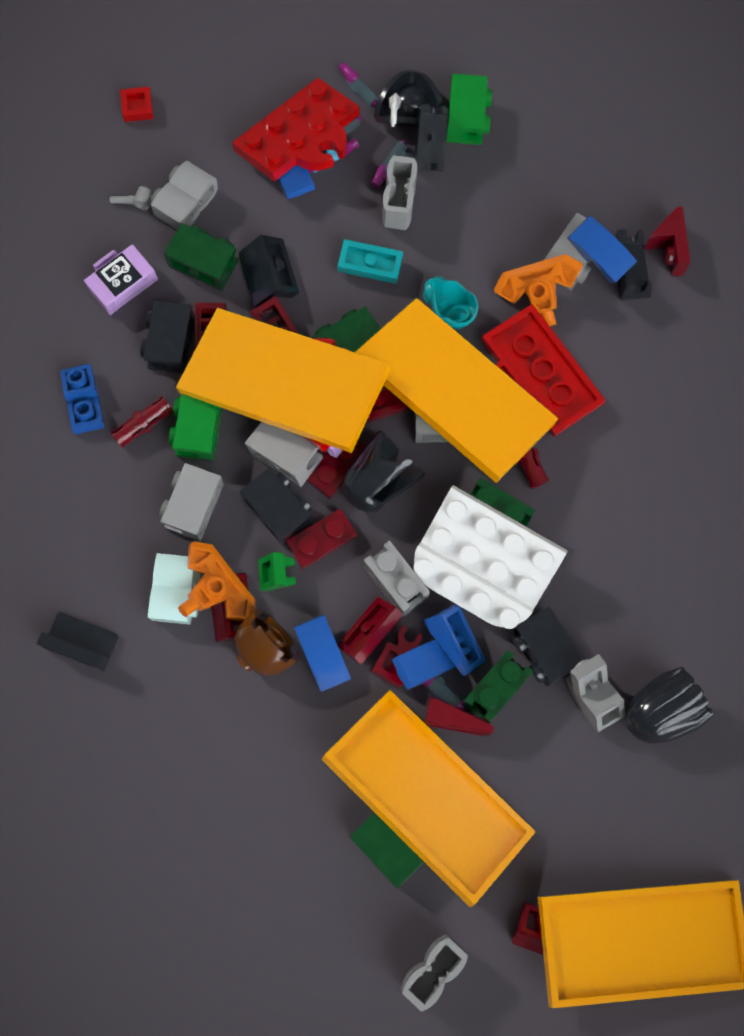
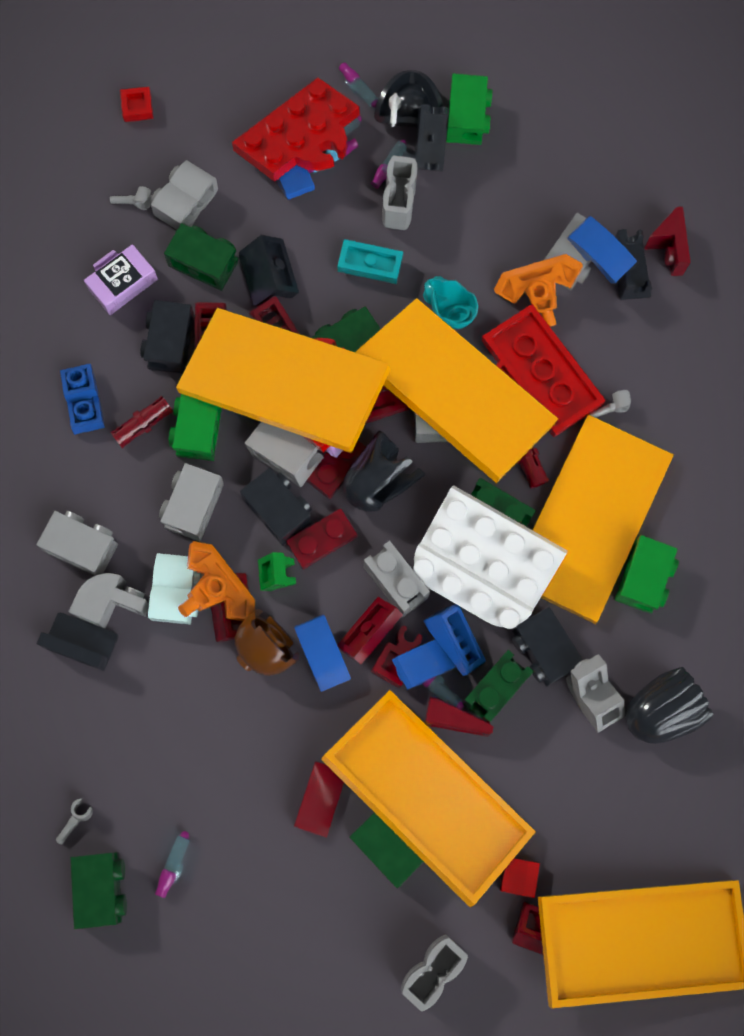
none -> light grey brick [36,511,118,576]
none -> light grey hand [56,799,93,845]
none -> light grey brick [69,573,149,629]
none -> dark green brick [70,852,127,929]
none -> piece [155,831,190,898]
none -> dark red slope [294,761,344,838]
none -> red tile [500,858,540,898]
none -> light orange tile [533,415,674,624]
none -> light grey hand [589,390,631,418]
none -> green brick [614,535,679,614]

